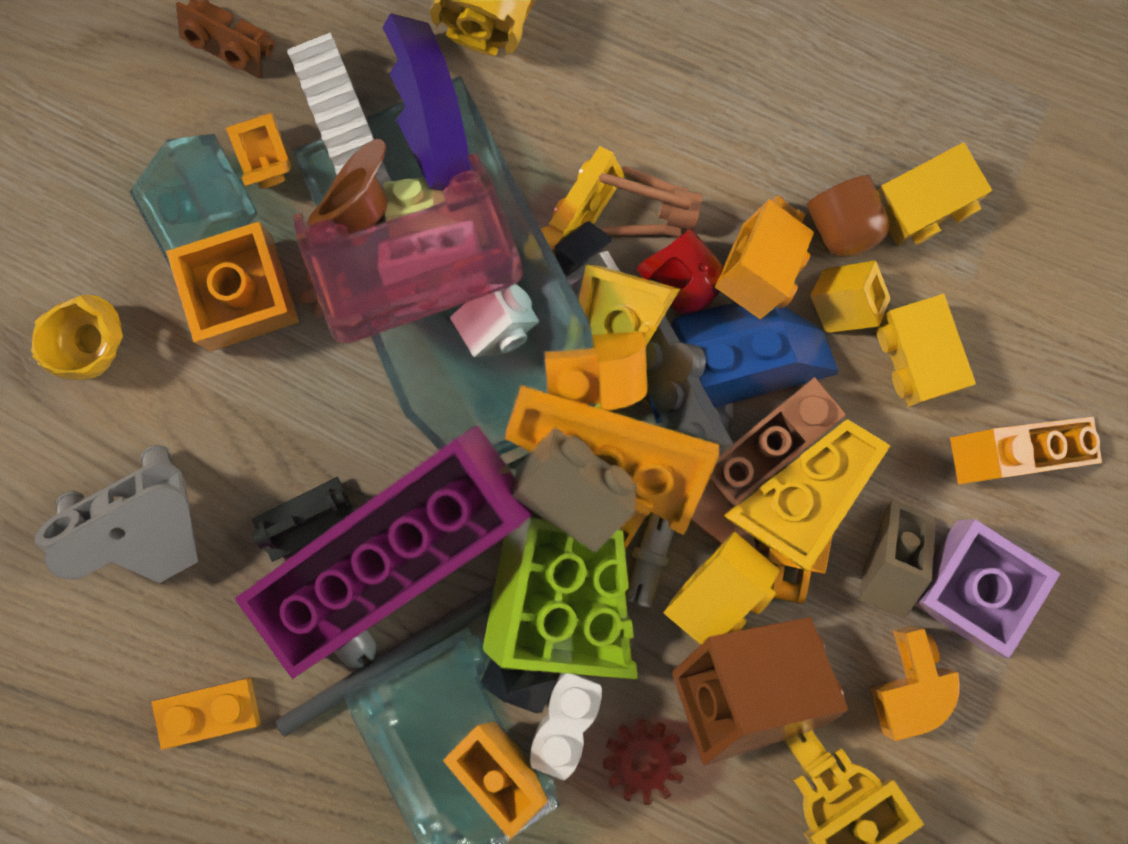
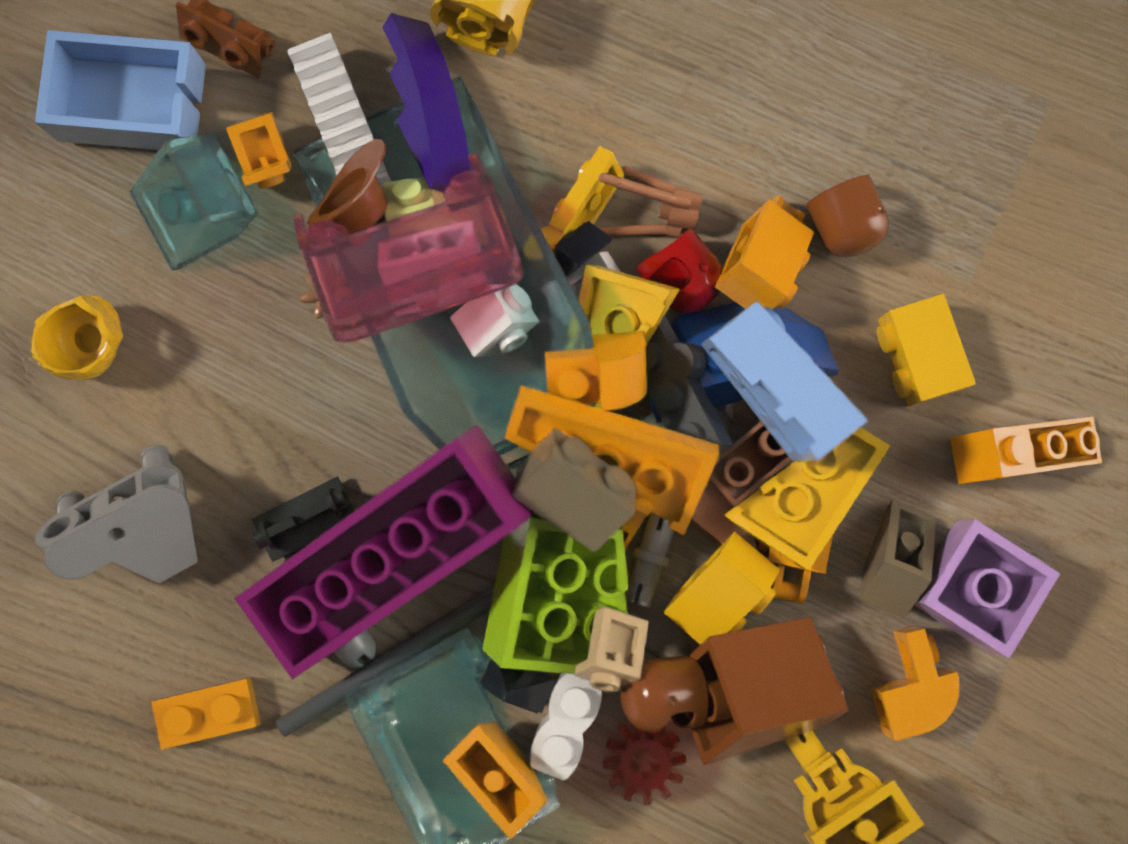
light orange brick [166,221,300,352] -> none
yellow panel [810,260,891,333] -> none
yellow brick [877,142,992,246] -> none
none -> light blue piece [35,30,206,153]
none -> tan bracket [574,607,649,692]
none -> dark orange helmet [620,655,708,732]
none -> light blue wedge [701,301,868,461]

